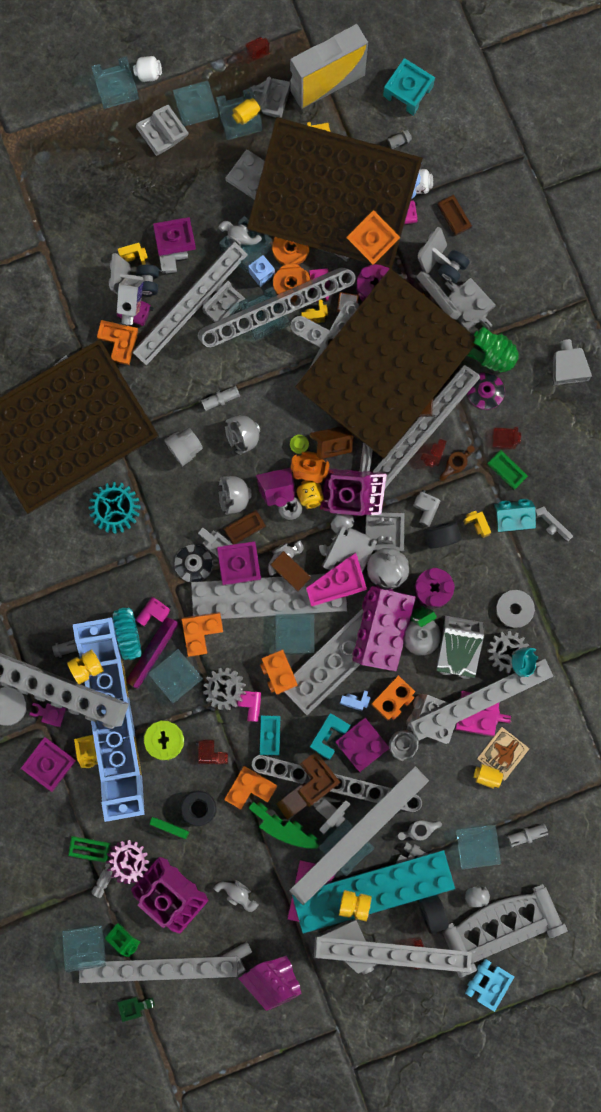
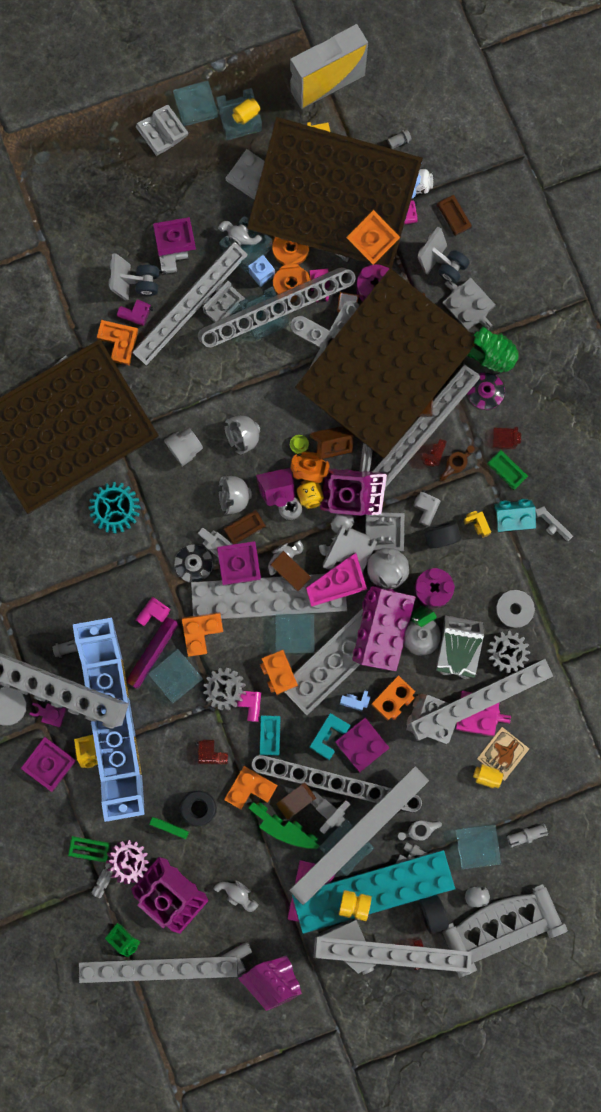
clear light blue plate [62,925,106,972] -> none
yellow wheel [67,649,104,685] -> none
clear light blue panel [91,56,139,109] -> none
teal gear [113,608,142,660] -> none
light grey torso [117,278,144,325] -> none
dark green plate [117,996,155,1022] -> none
yellow bracket [118,243,148,265] -> none
white head [133,56,162,82] -> none
lime piece [144,721,184,760] -> none
light grey pin [201,385,240,411] -> none
clear red bracket [246,37,270,61] -> none
light grey slope [249,76,291,118] -> none
reddish brown plate [297,751,341,807] -> none
yellow bracket [301,299,328,323] -> none
teal panel [383,58,435,116] -> none
light grey hair [389,730,419,761] -> none
light grey plate [416,271,462,320] -> none
medium azure plate [465,959,514,1012] -> none
teal hair [512,647,538,677] -> none
light grey torso [553,339,592,386] -> none

